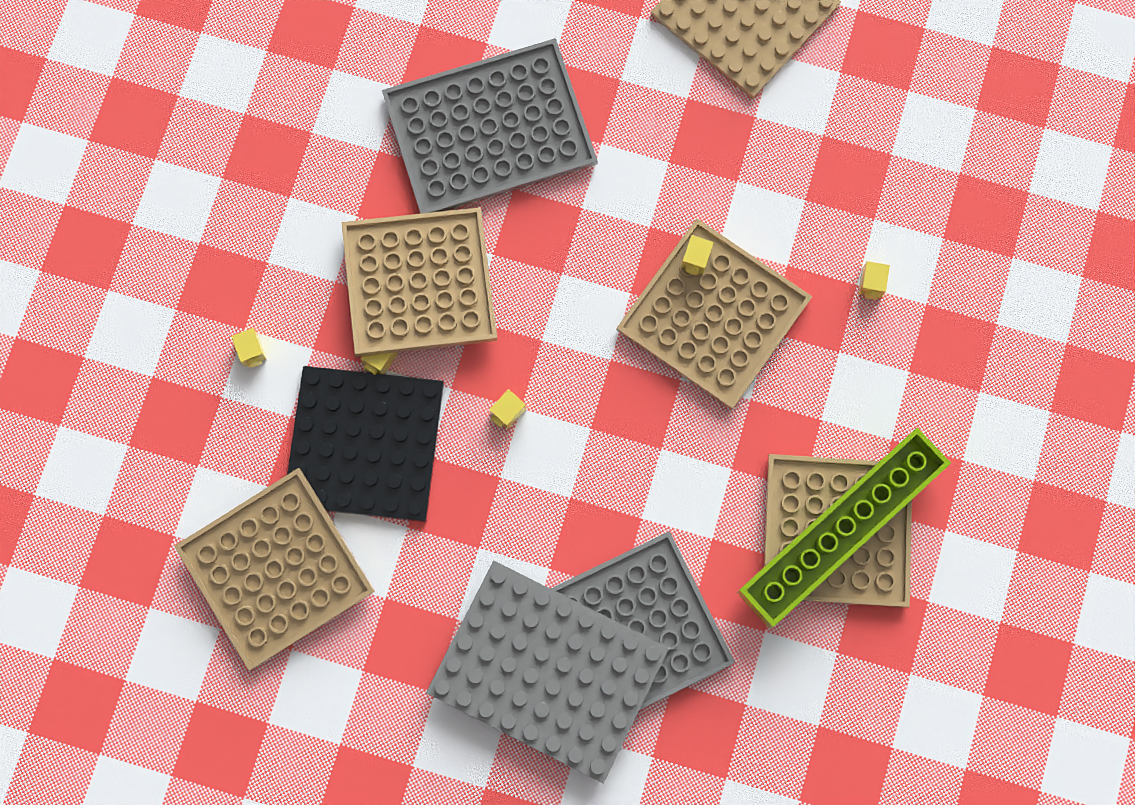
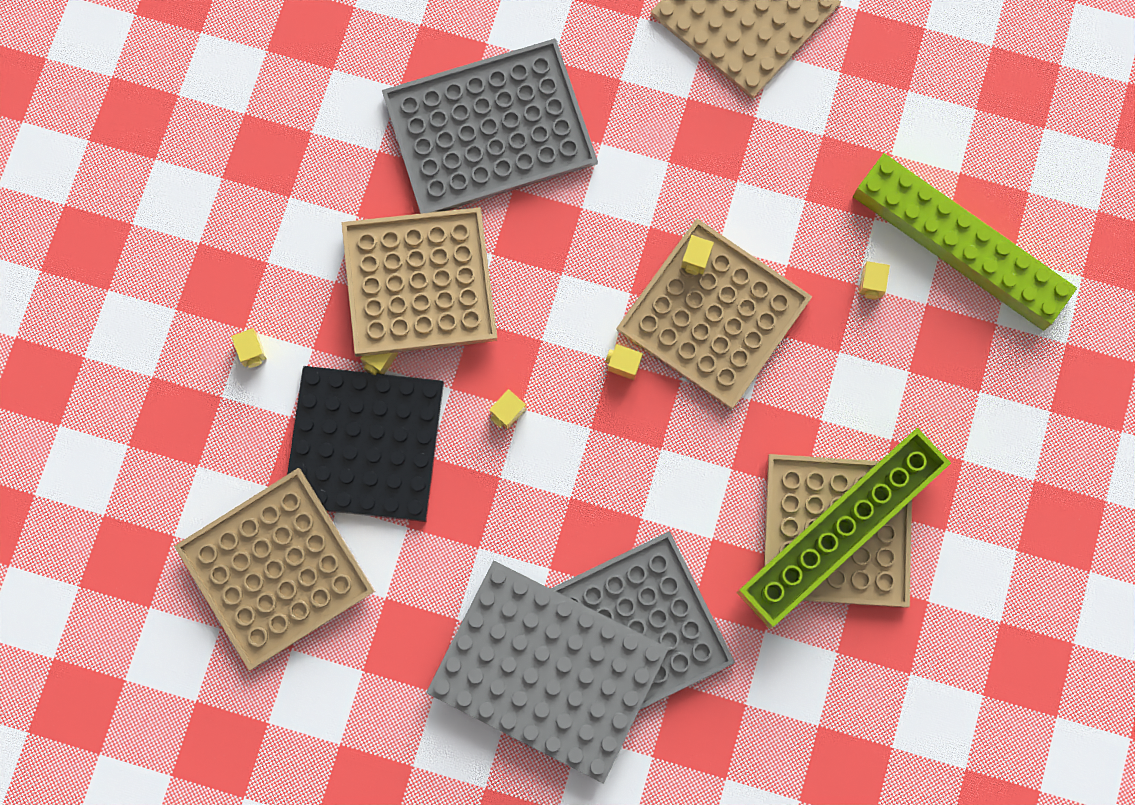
none -> light yellow brick [605,344,643,380]
none -> lime brick [853,153,1077,331]

